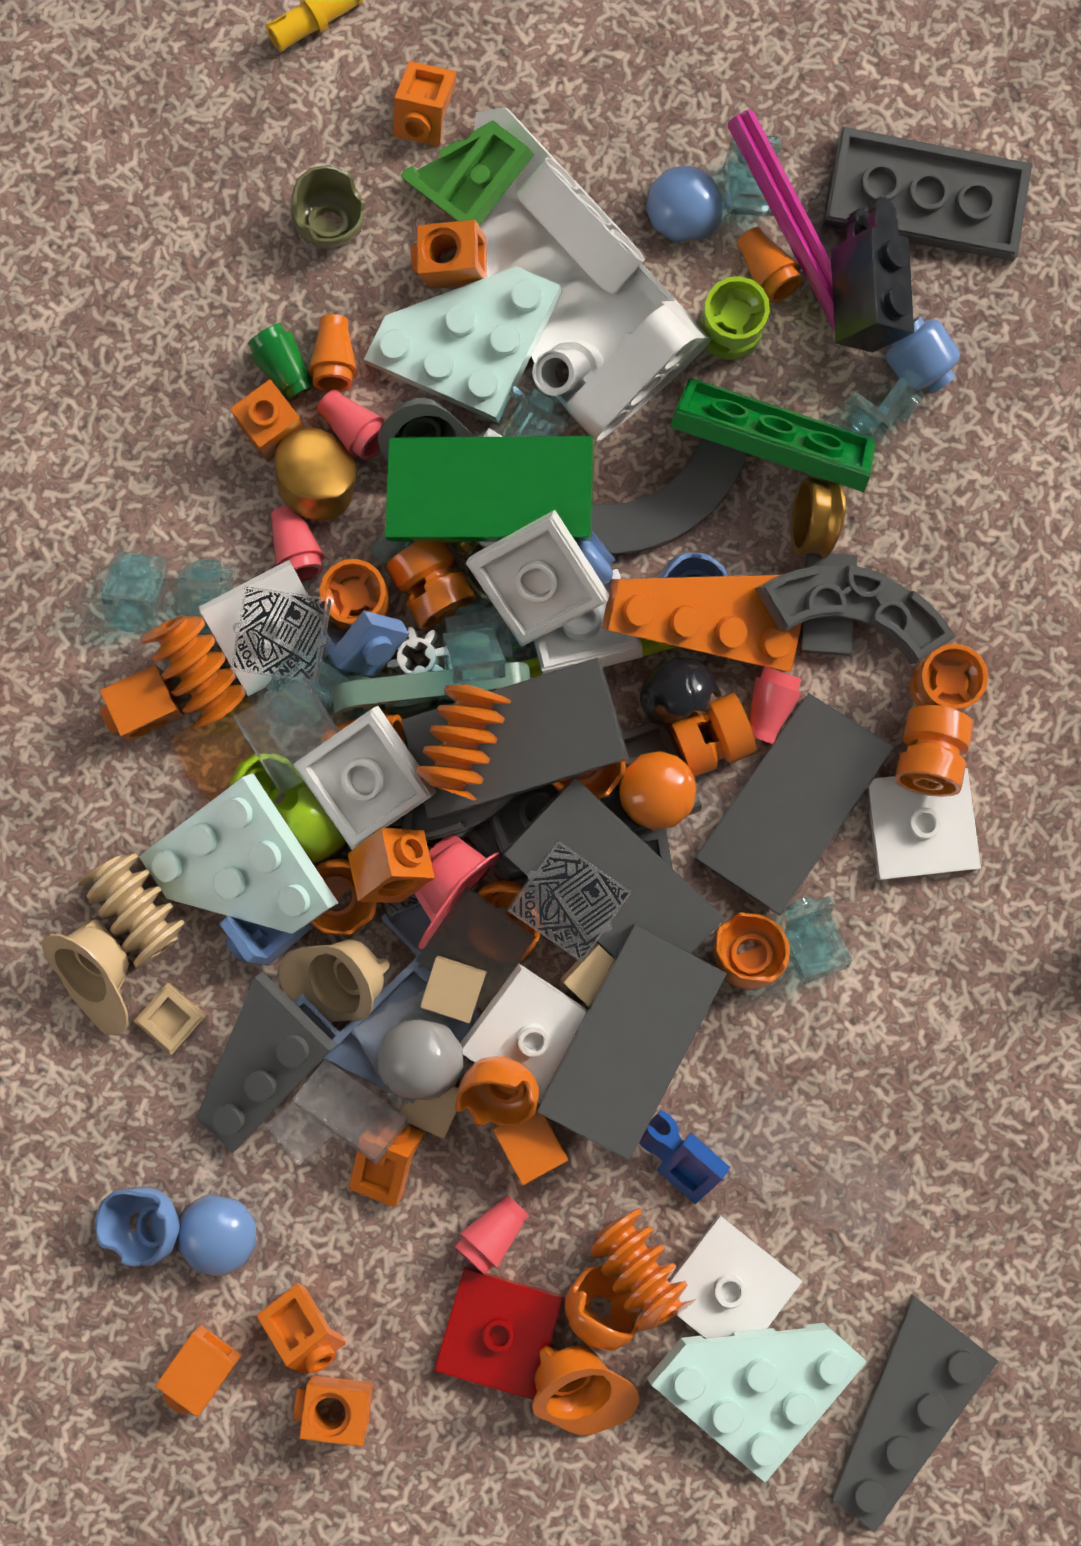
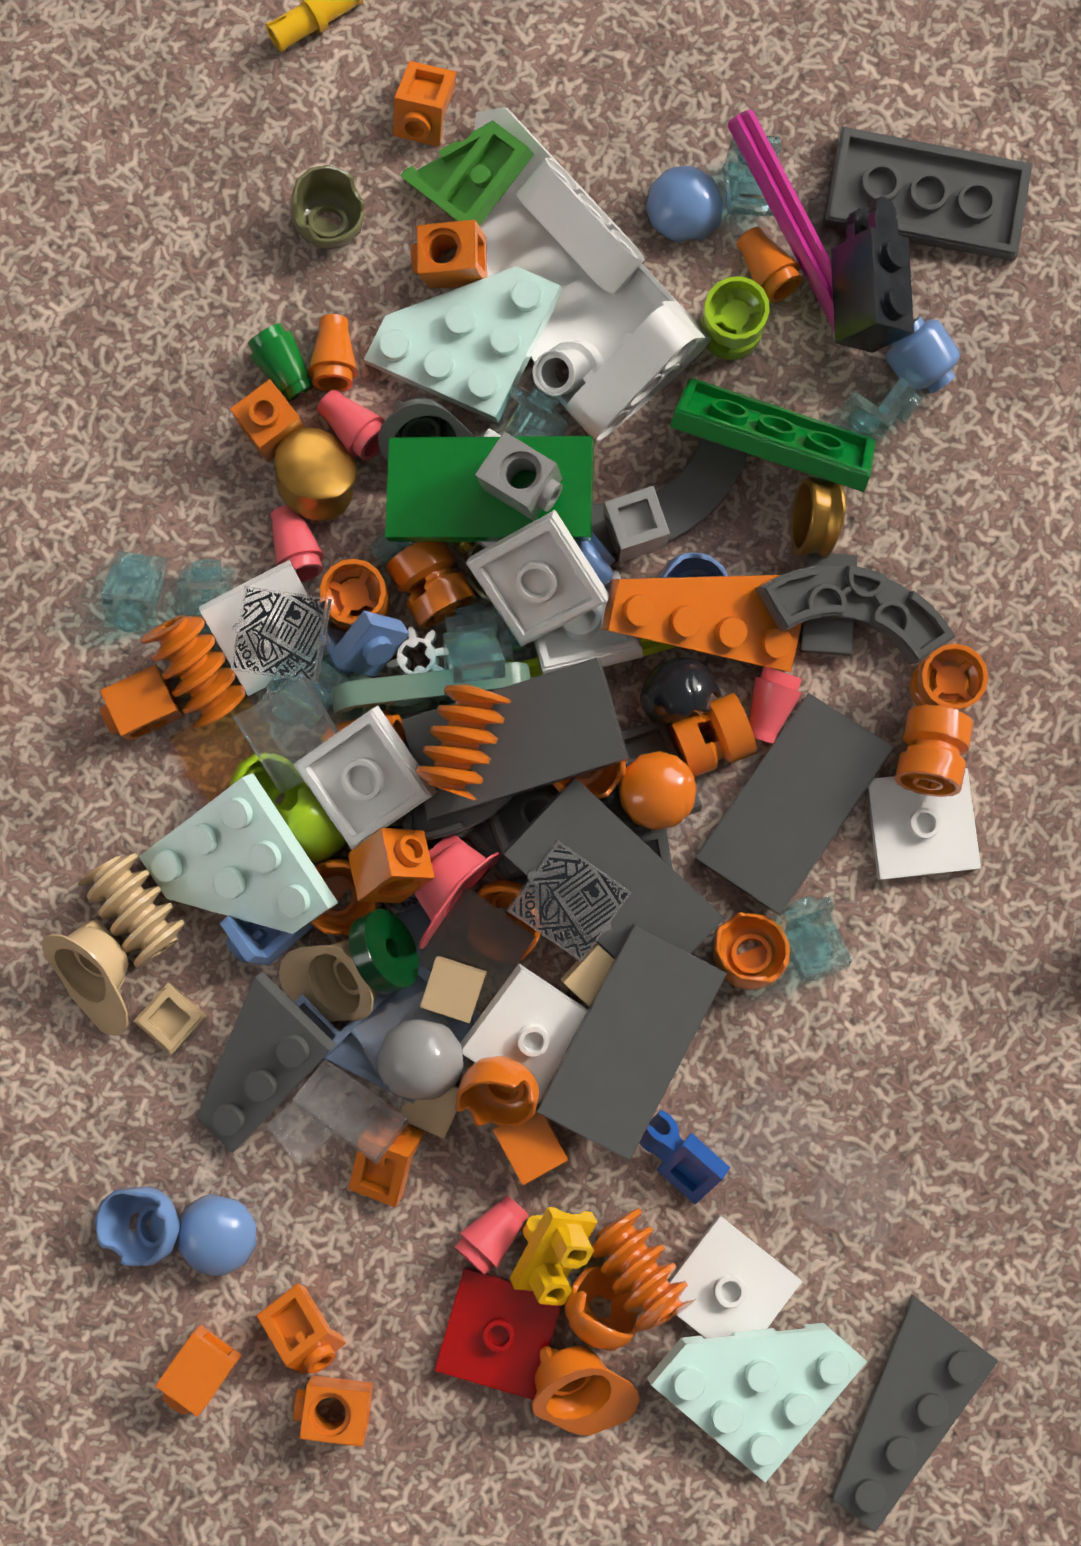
none -> dark green piece [349,909,419,995]
none -> light grey brick [475,431,563,521]
none -> yellow hips [510,1207,597,1306]
none -> light grey brick [603,486,670,563]

